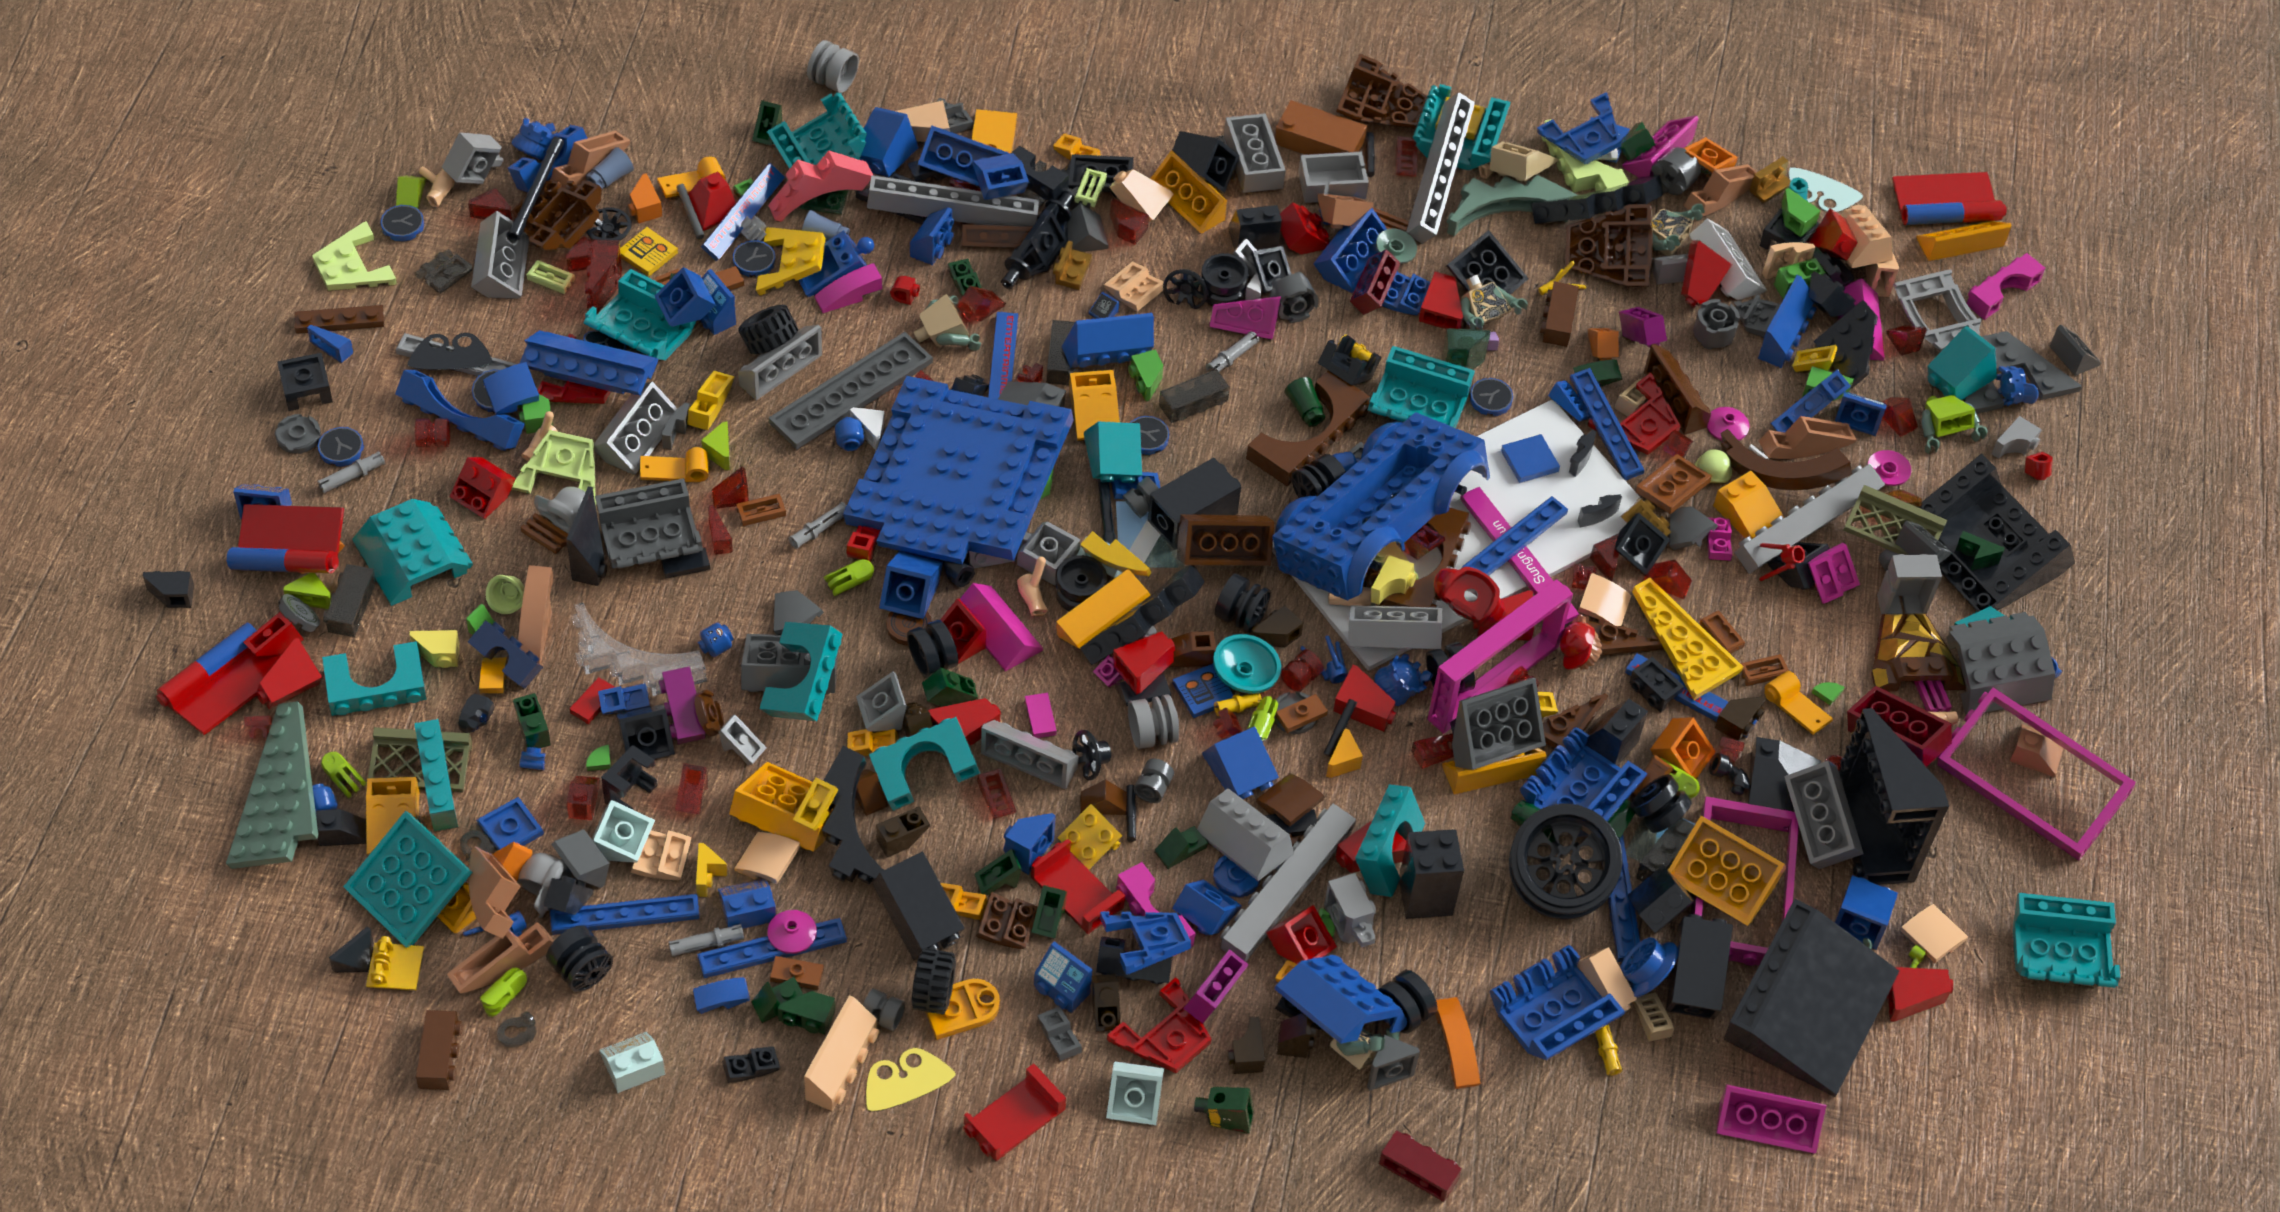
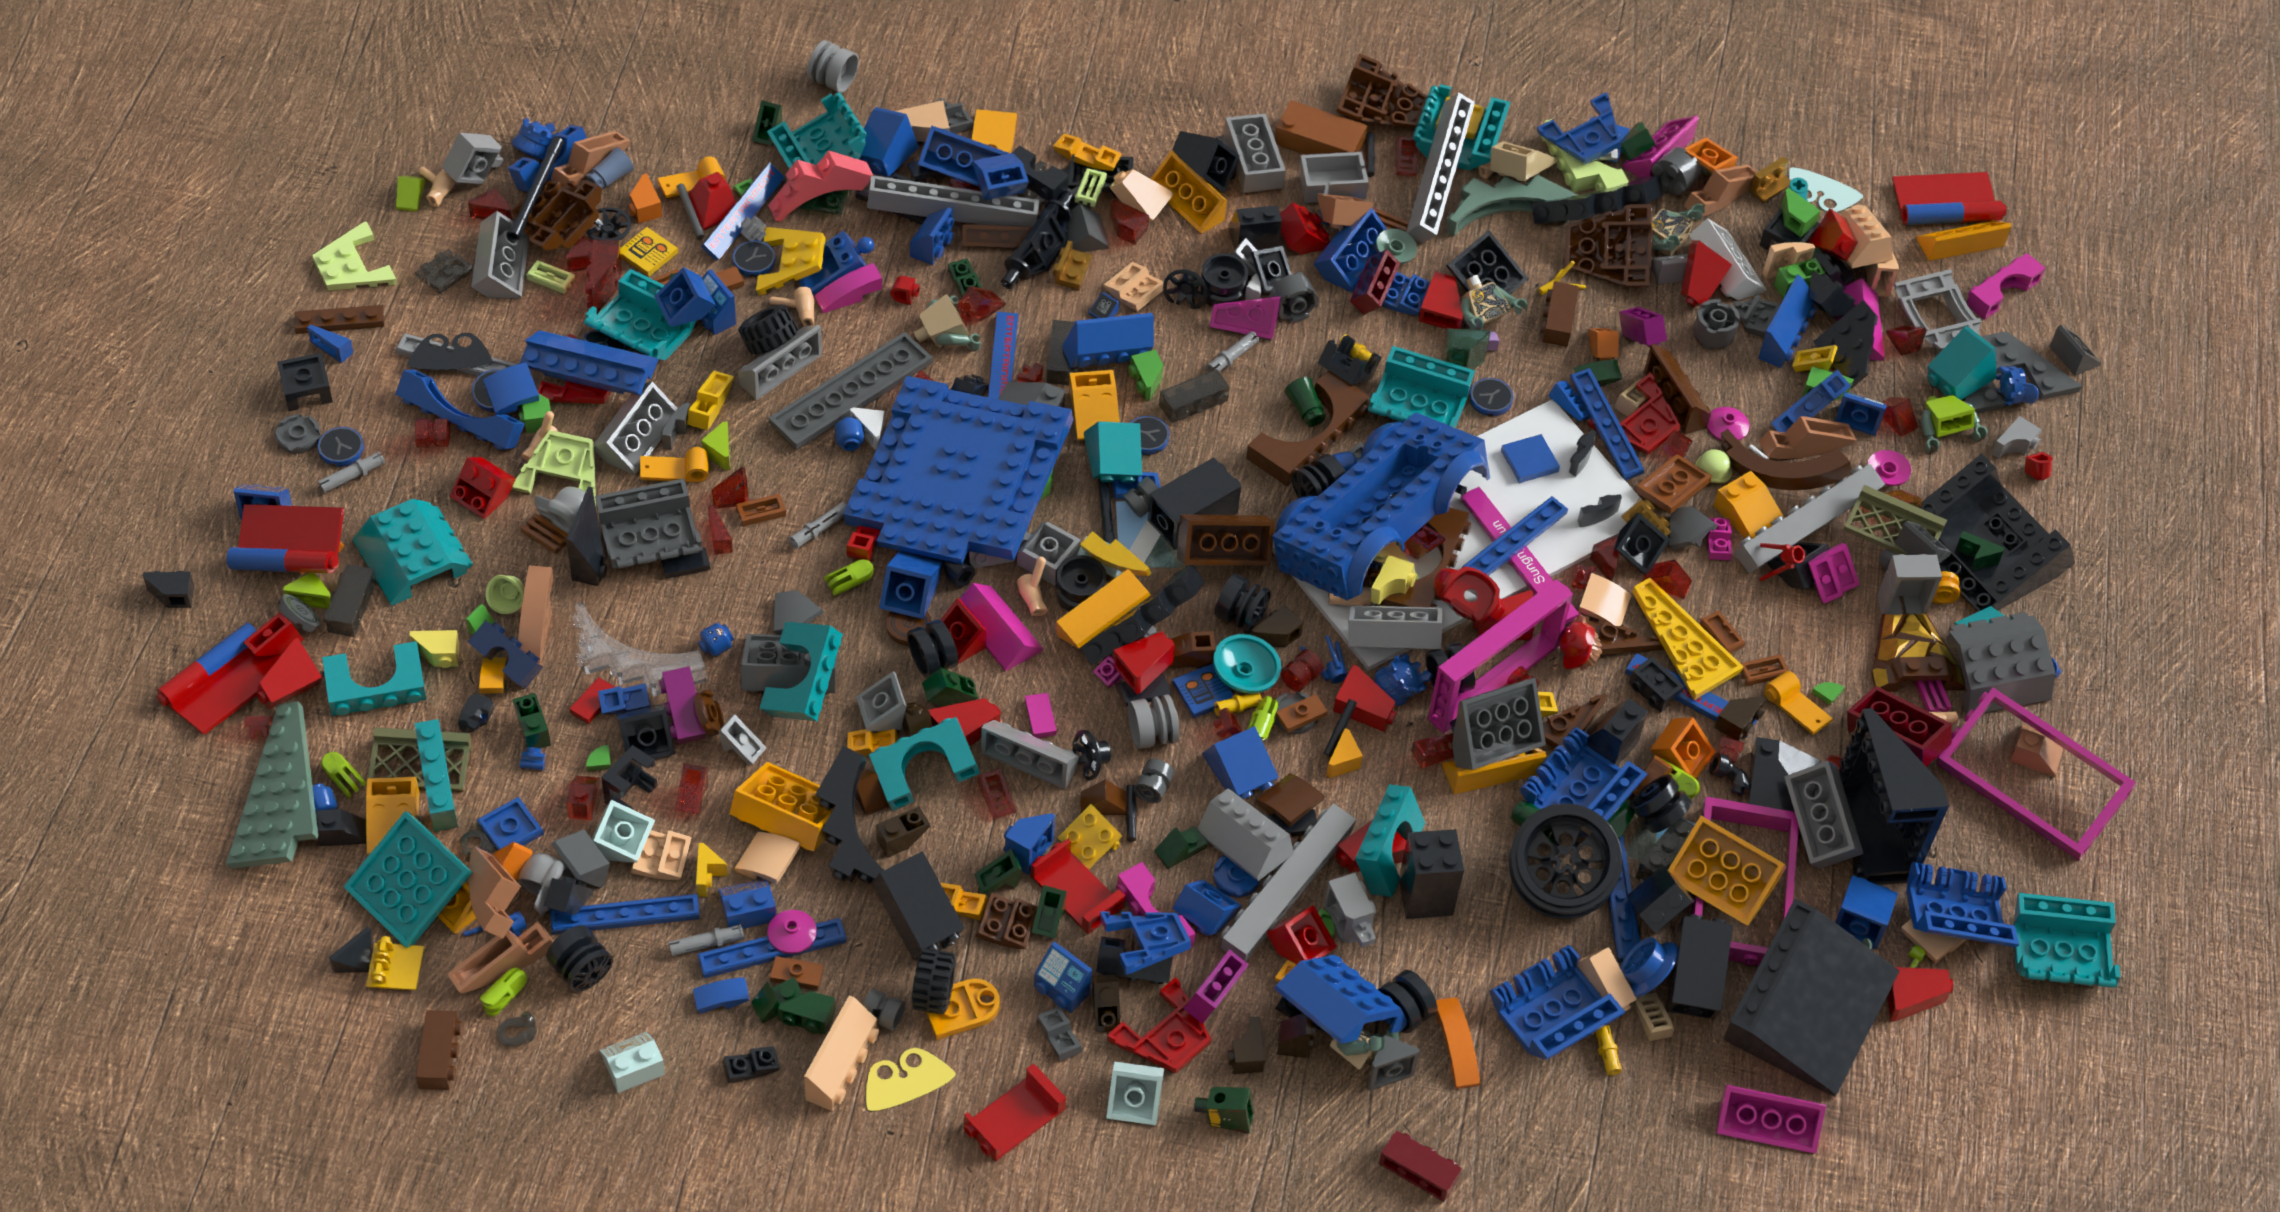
black tile [381,205,424,241] -> none
yellow slope [793,777,839,831] -> none
sand blue plant [802,210,850,242] -> none
none -> light nougat piece [769,287,814,326]
none -> light orange slope [1073,142,1121,170]
none -> blue slope [1906,862,2019,947]
none -> light orange wheel [1932,571,1960,604]

